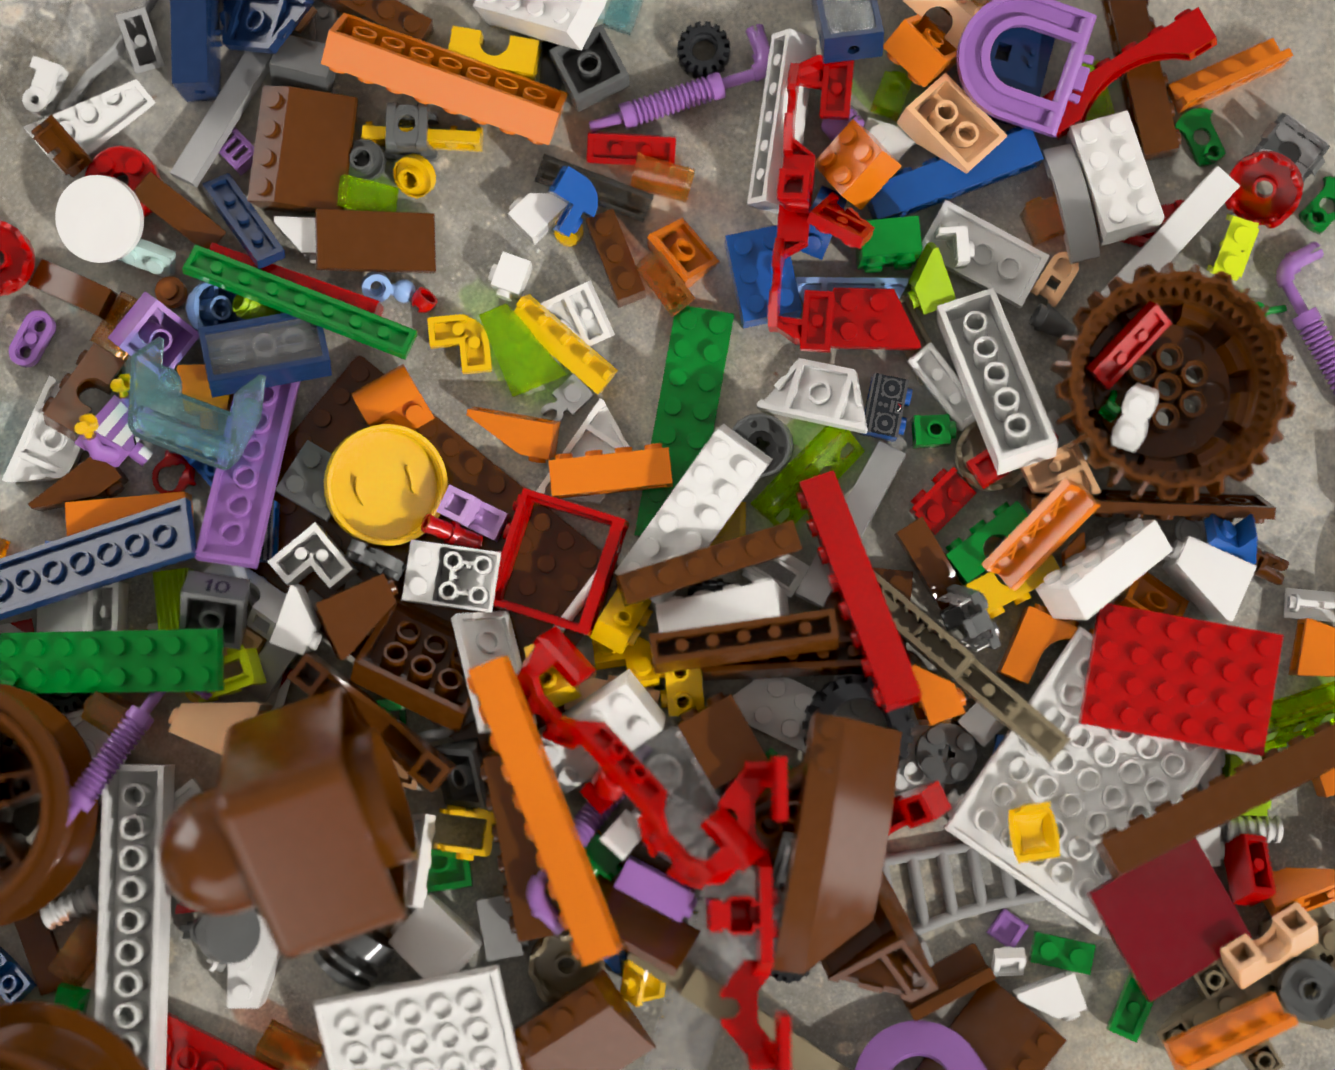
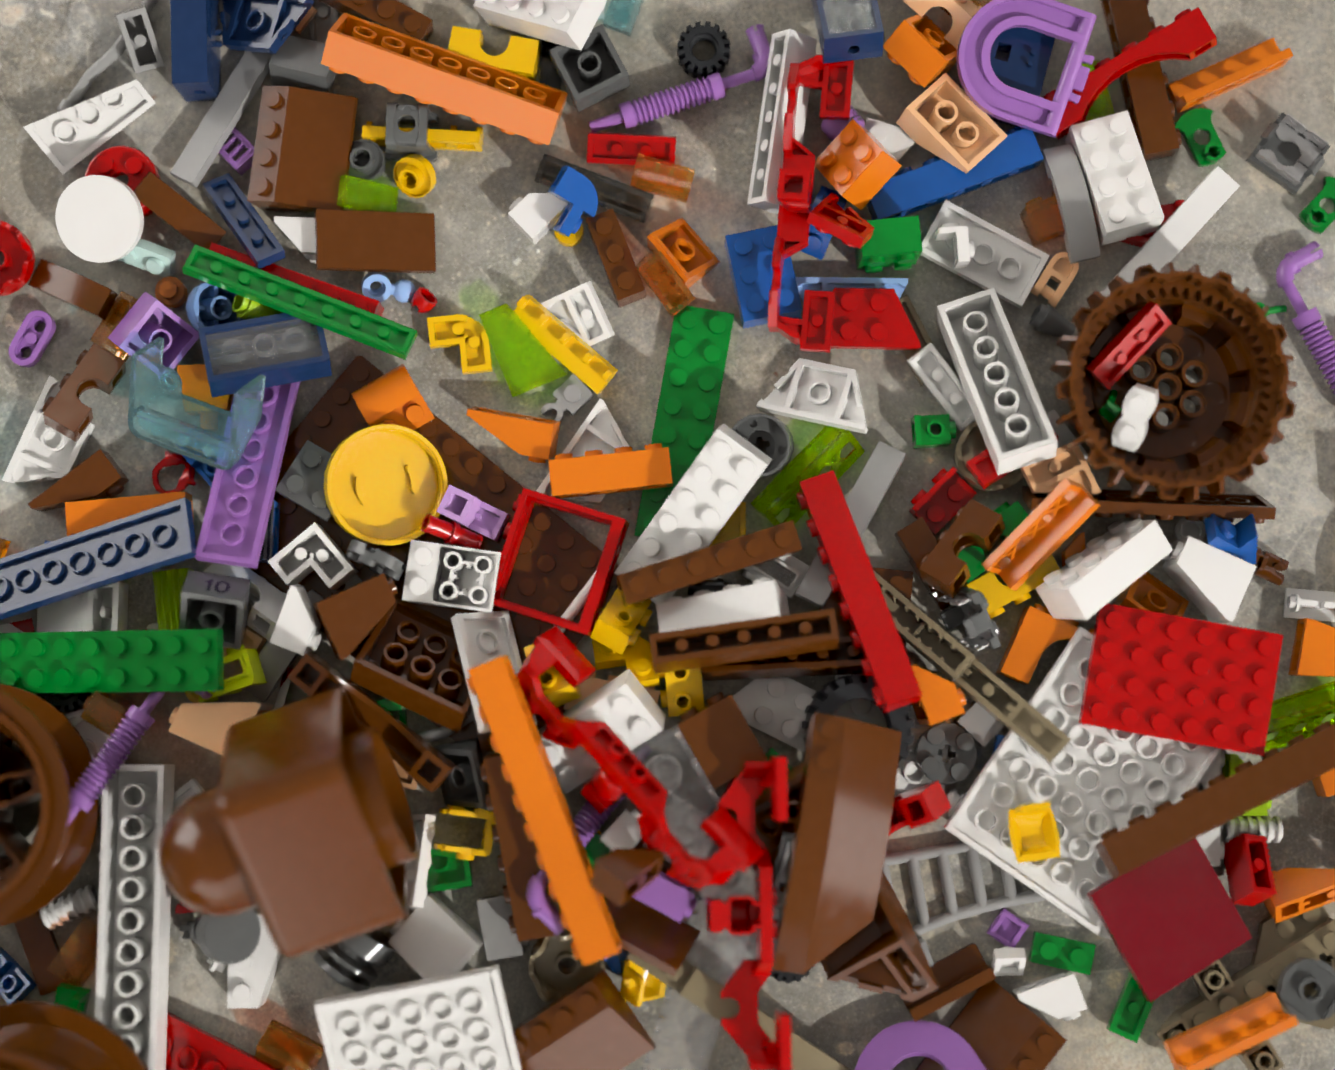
white leg [22,56,69,118] -> none
reddish brown hinge [31,115,93,178] -> none
torso [74,373,153,467] -> none
white brick [488,252,533,301] -> none
brick [860,373,913,442] -> none
clear neon green brick [870,70,912,122] -> none
lime slope [907,241,957,315] -> none
neon yellow window [1207,214,1260,281] -> none
light nougat arch [1220,902,1318,990] -> none
red plate [1225,151,1304,229] -> none
none -> reddish brown slope [591,848,665,907]
none -> reddish brown arch [919,499,1005,599]

